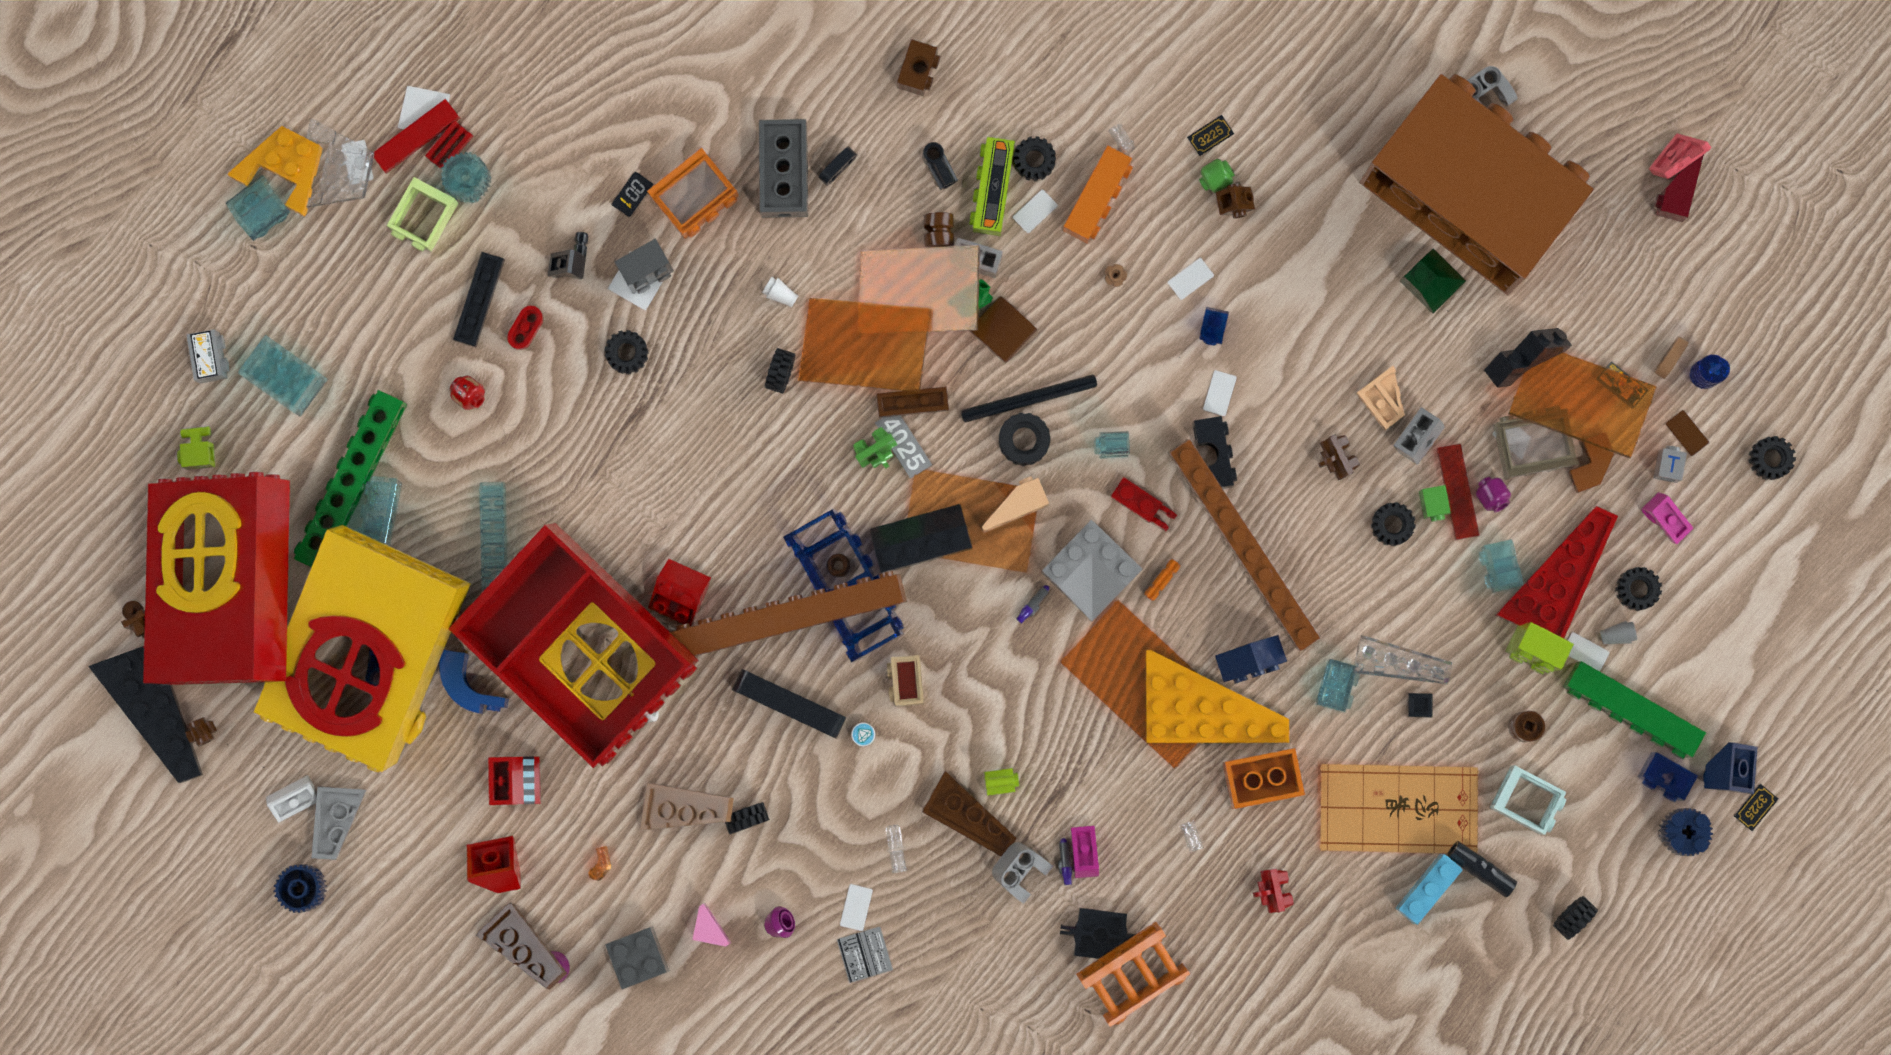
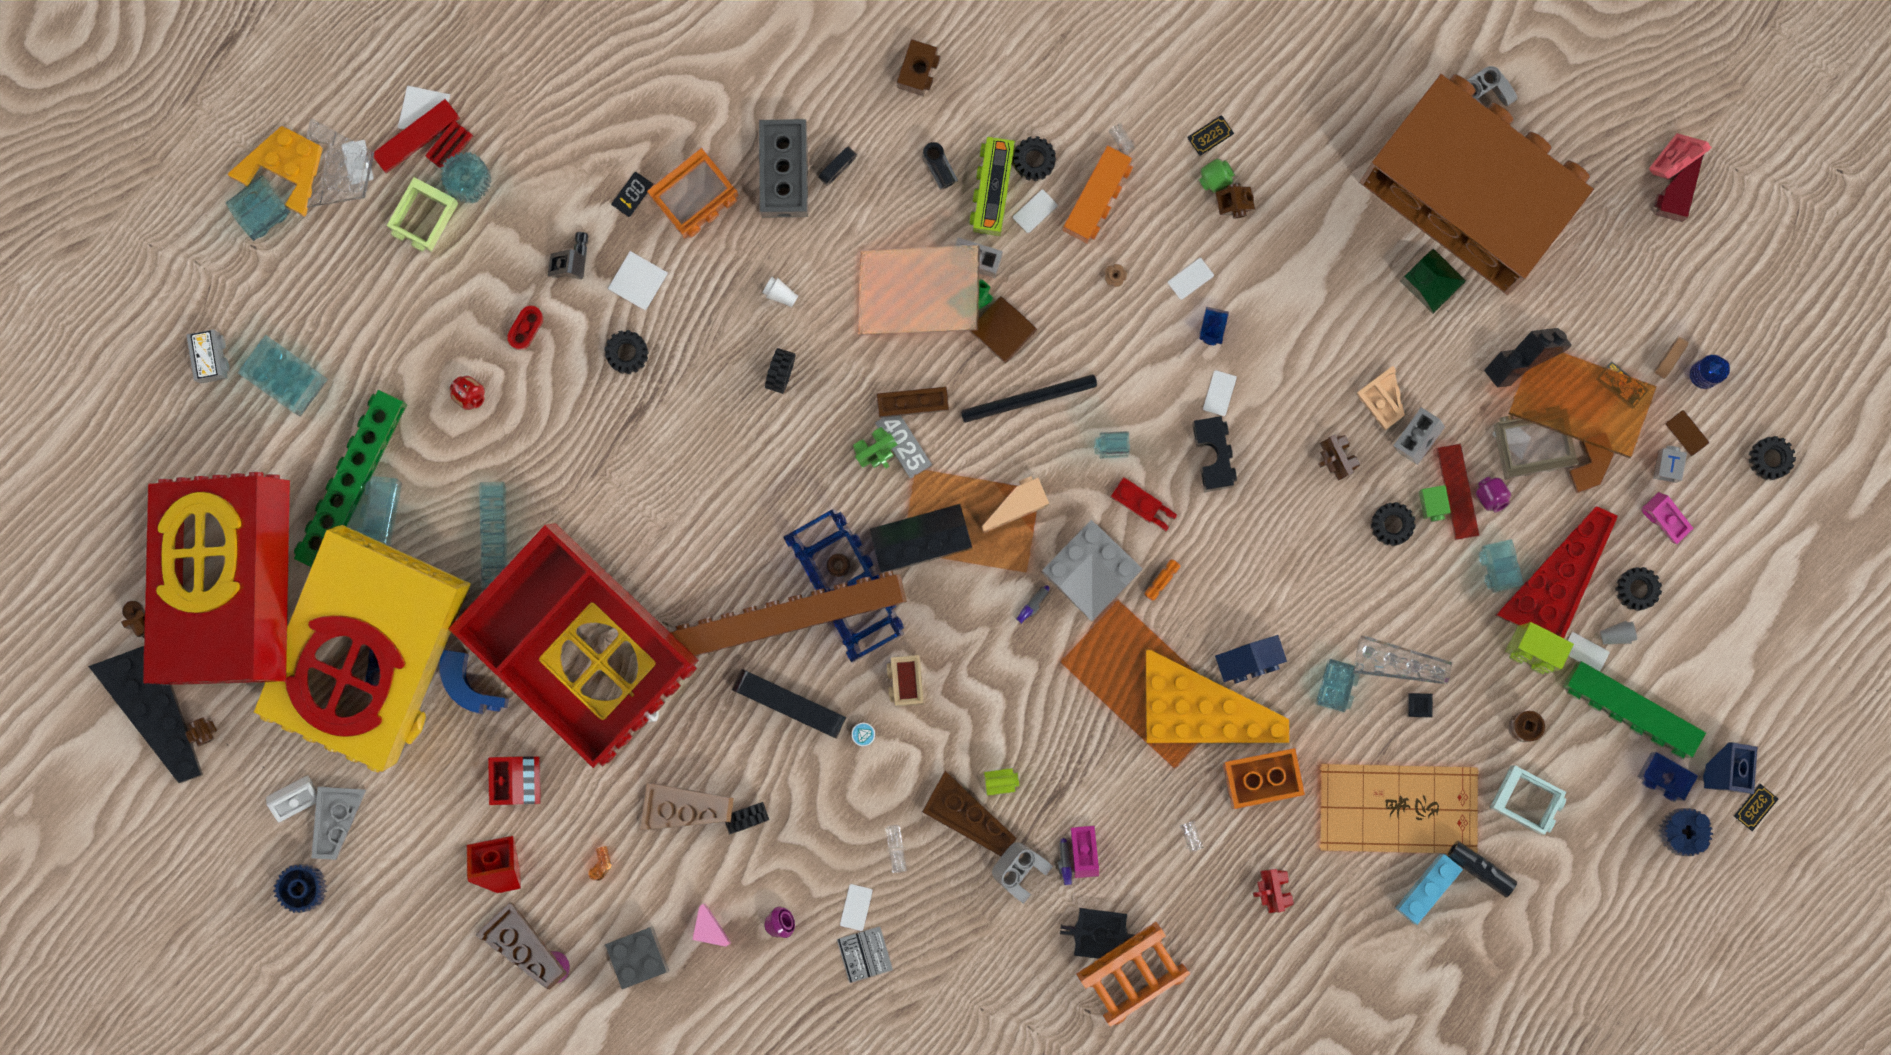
lime brick [177,426,215,470] -> none
black tile [453,252,505,348] -> none
dark grey brick [614,238,674,294] -> none
red slope [648,559,711,627] -> none
clear orange piece [798,298,931,392] -> none
reddish brown wheel [924,212,954,250] -> none
black tyre [999,412,1051,466] -> none
dark orange brick [1168,439,1320,651] -> none
black tyre [1553,896,1598,940] -> none

